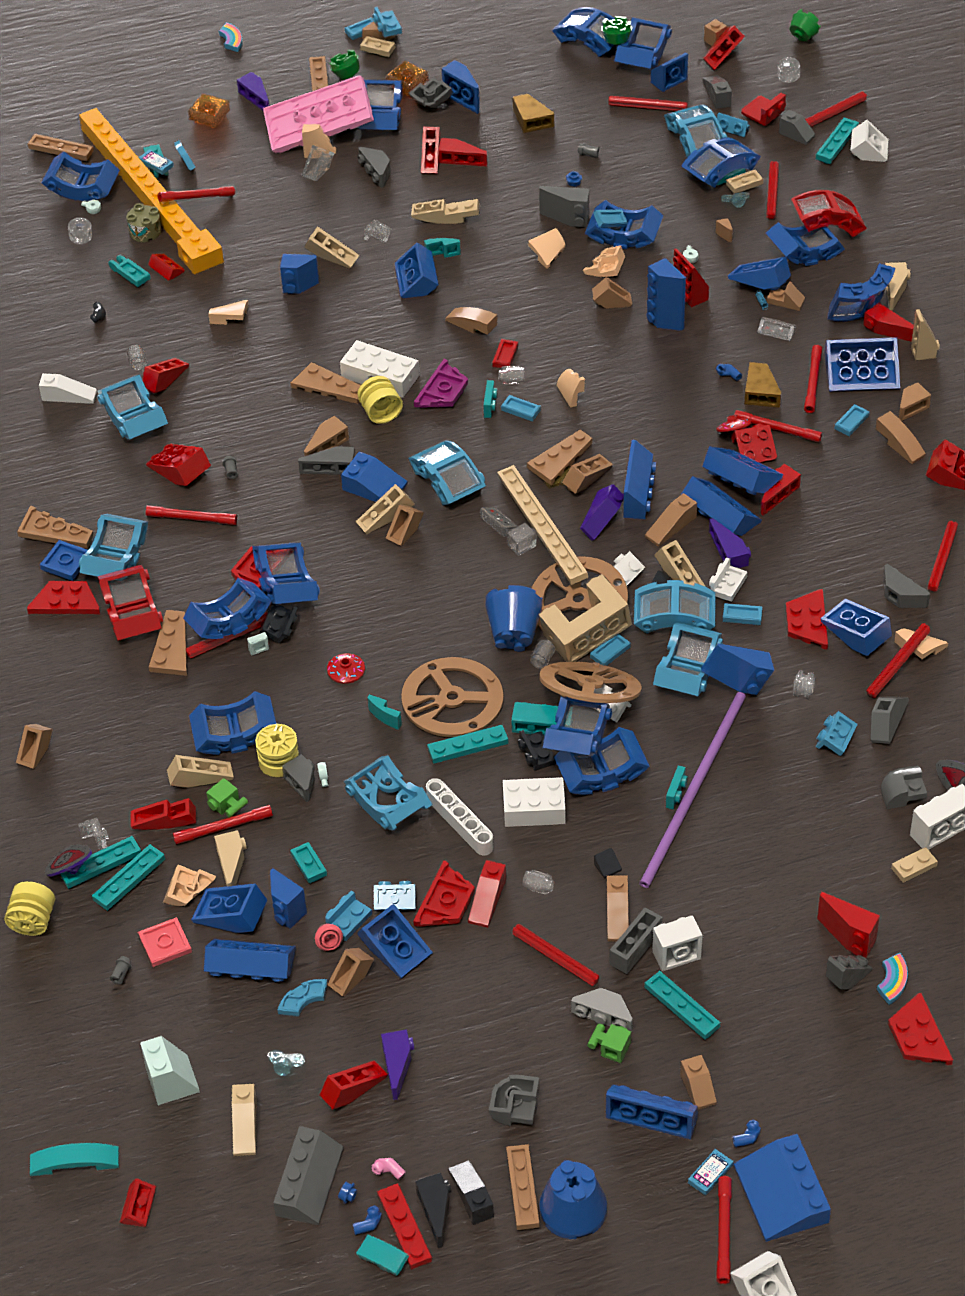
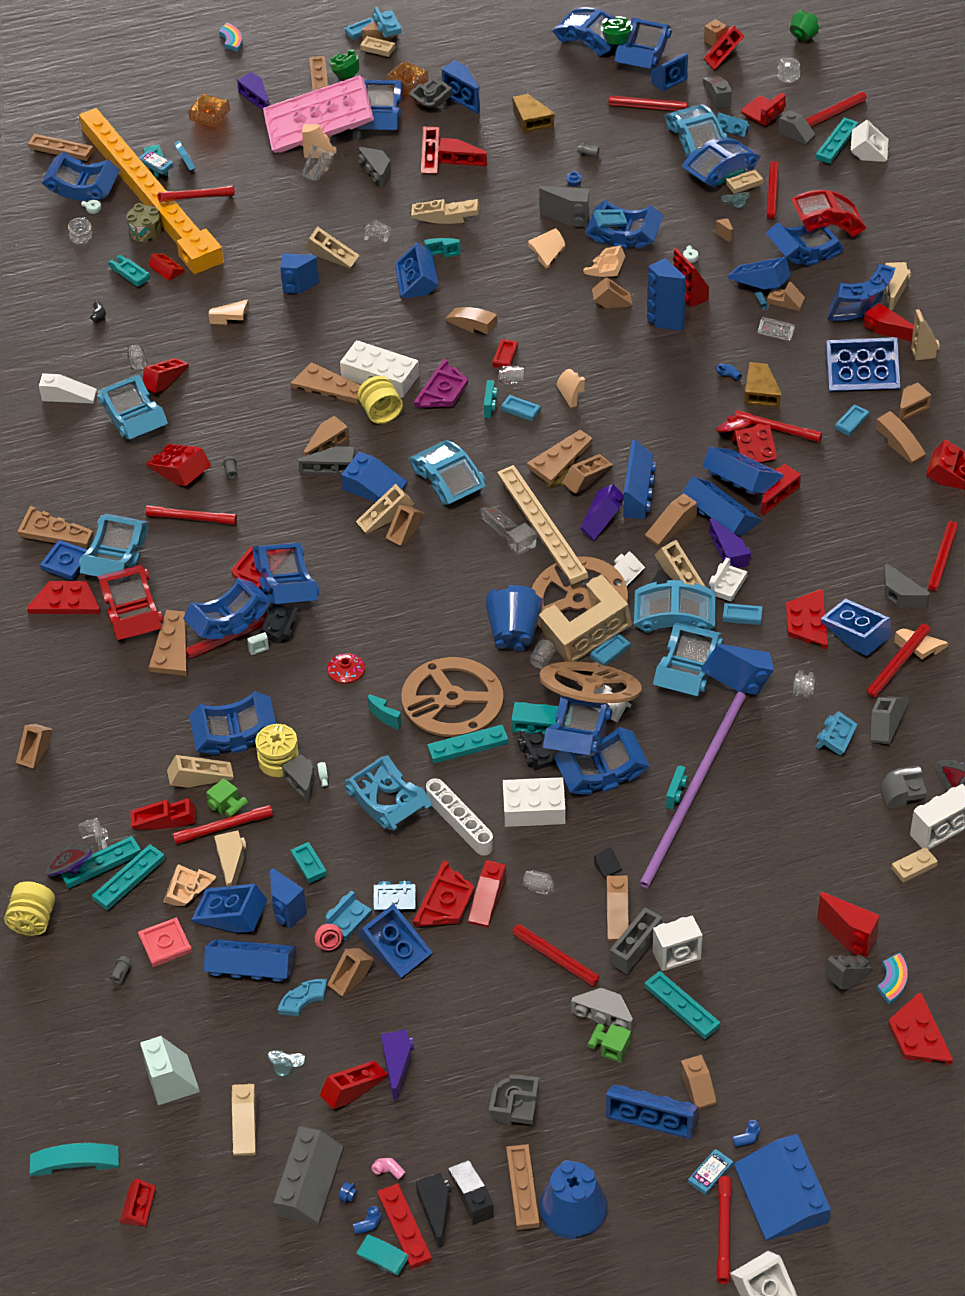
red piece [804,345,822,413] -> none

